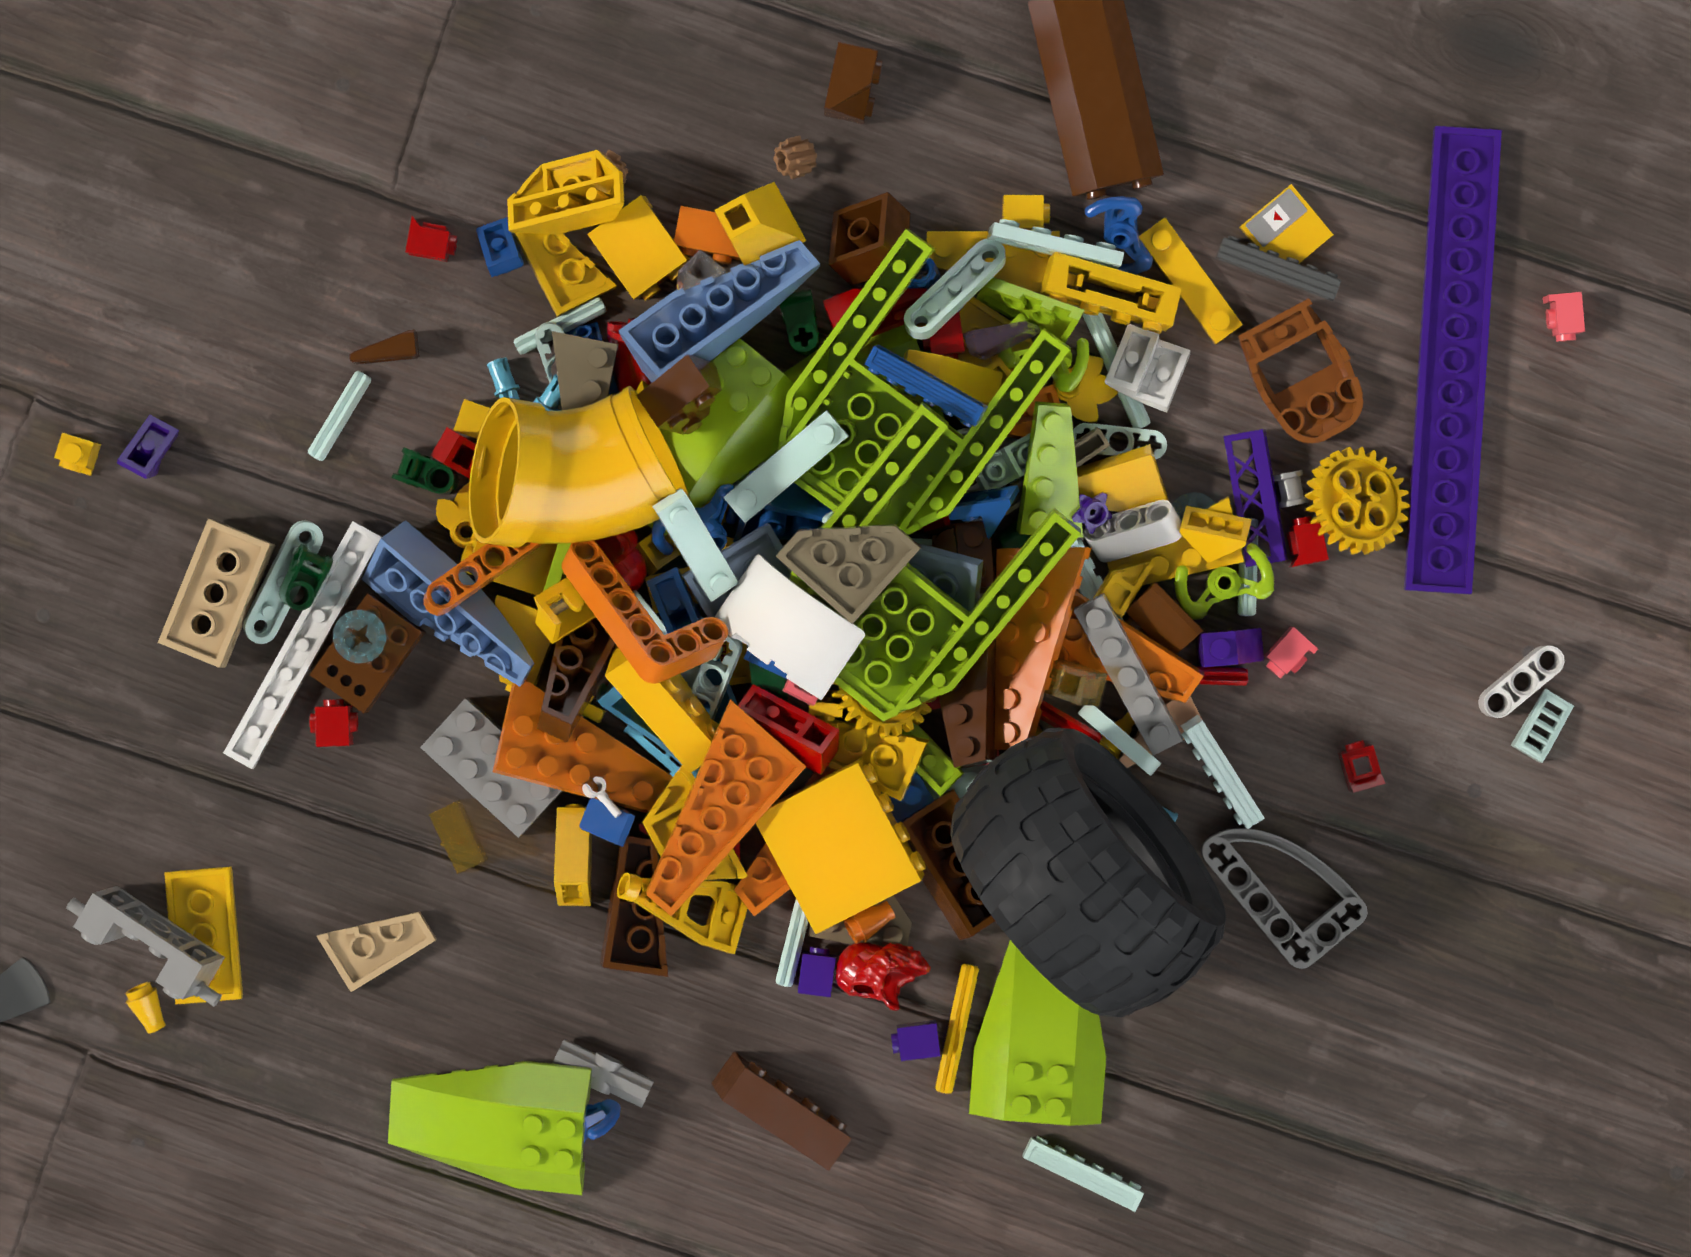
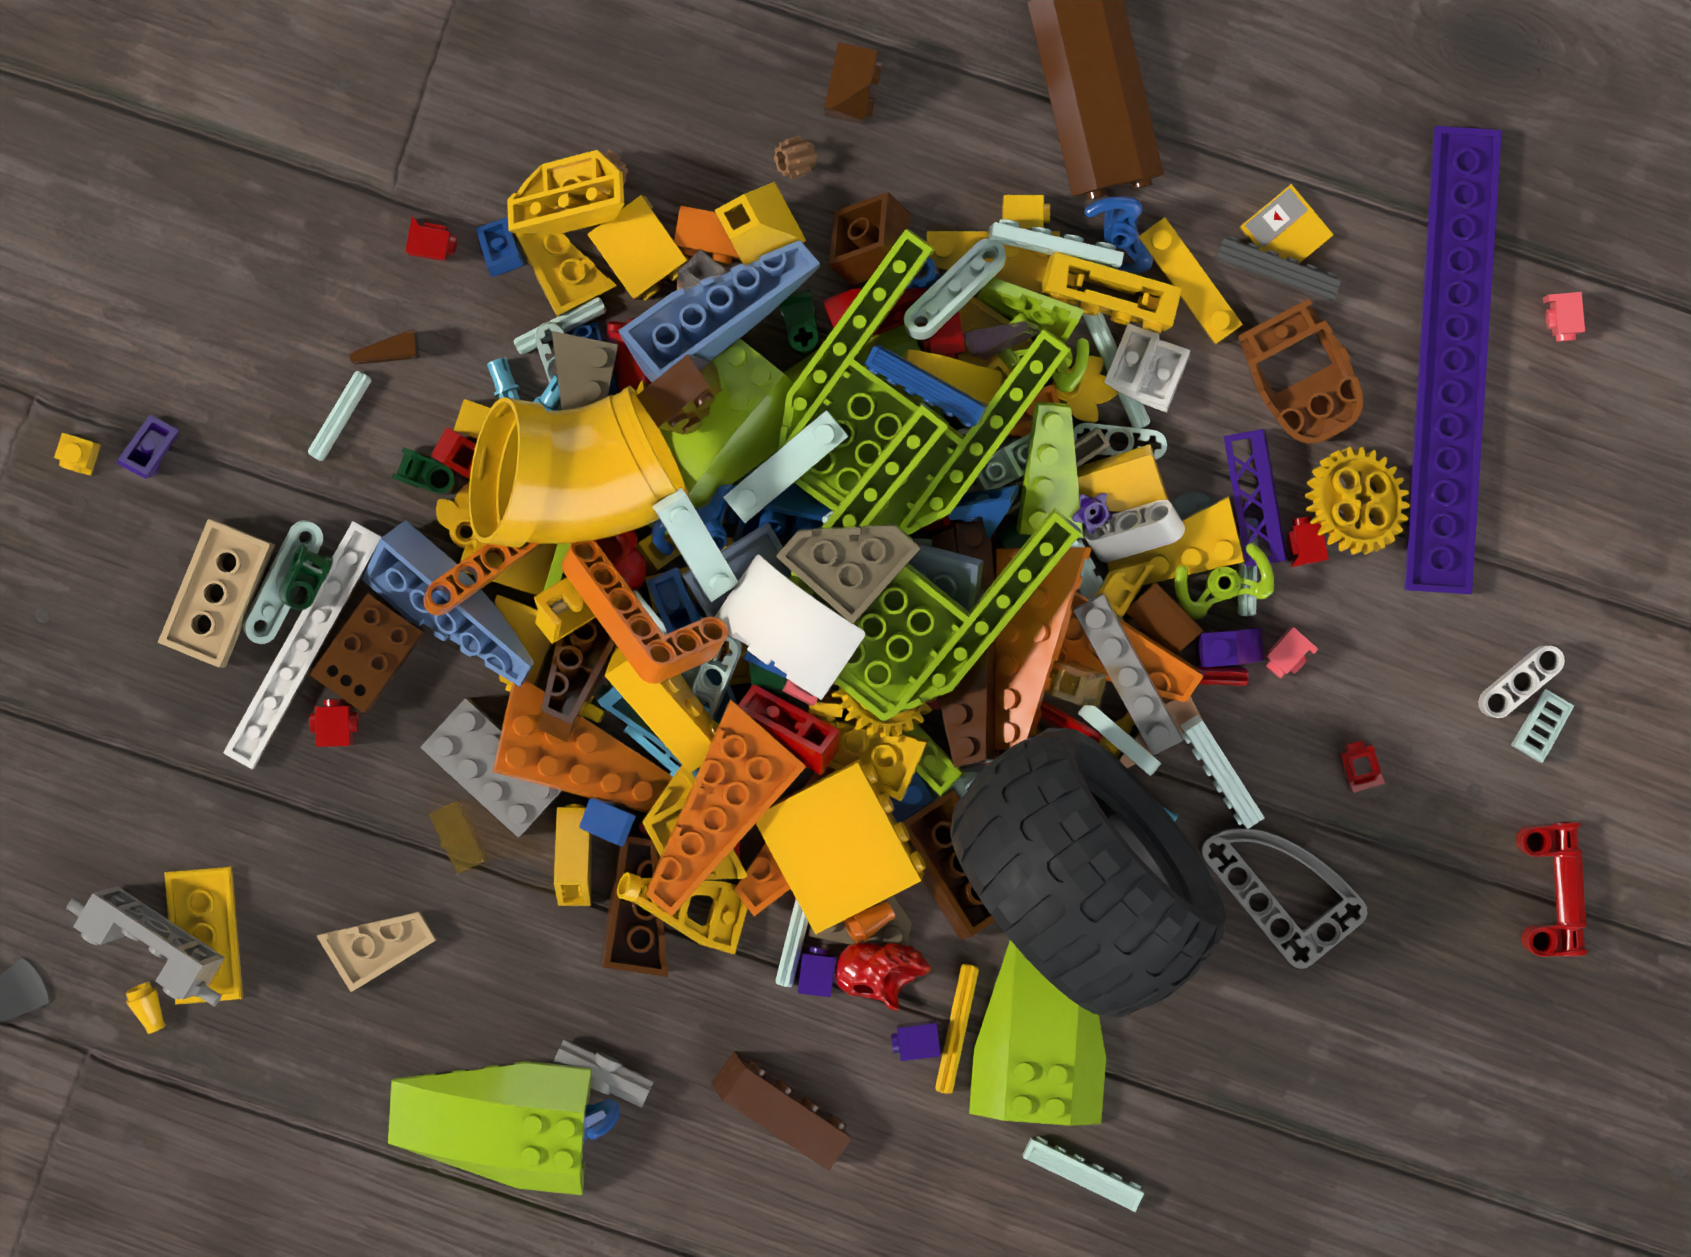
clear light blue gear [333,609,387,663] -> none
white hand [582,776,622,818] -> none
yellow slope [1179,506,1252,563] -> none
light grey bush [1273,470,1309,508] -> none
none -> red piece [1515,821,1588,957]

